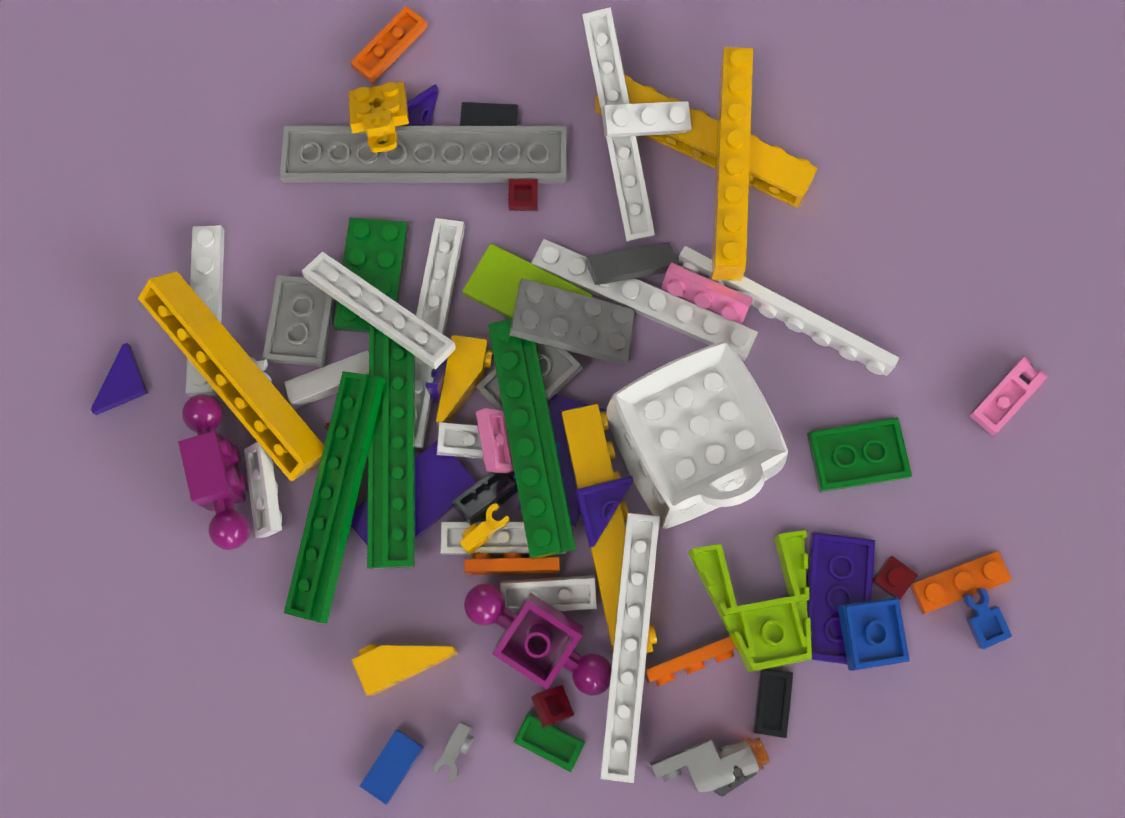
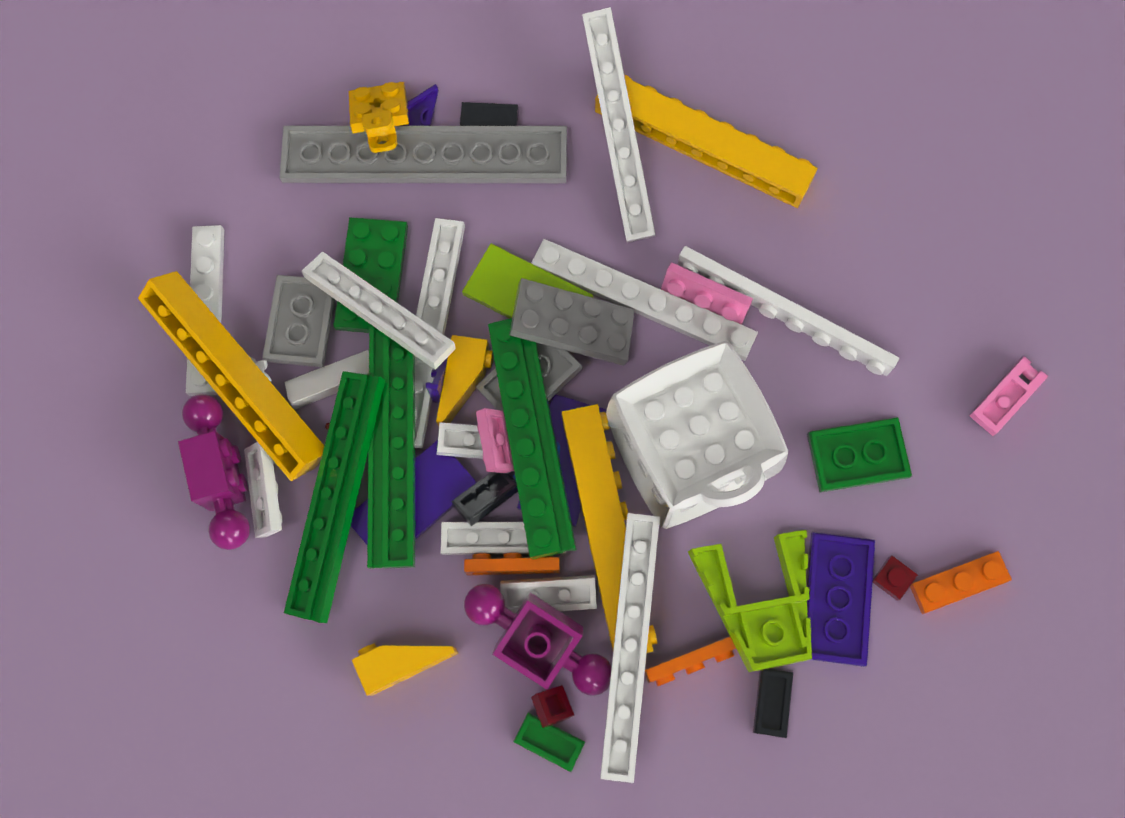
dark purple tile [91,343,148,415] -> none
orange plate [350,6,428,84] -> none
blue tile [360,729,424,805] -> none
light grey plate [433,722,475,783] -> none
yellow plate [459,503,510,556] -> none
dark red plate [508,179,538,211] -> none
dark purple tile [575,476,633,548] -> none
dark grey tile [586,242,679,285] -> none
white plate [601,101,692,138] -> none
light grey plate [649,738,770,797] -> none
yellow brick [711,47,753,281] -> none
blue tile [838,597,910,671] -> none
blue plate [962,587,1012,649] -> none

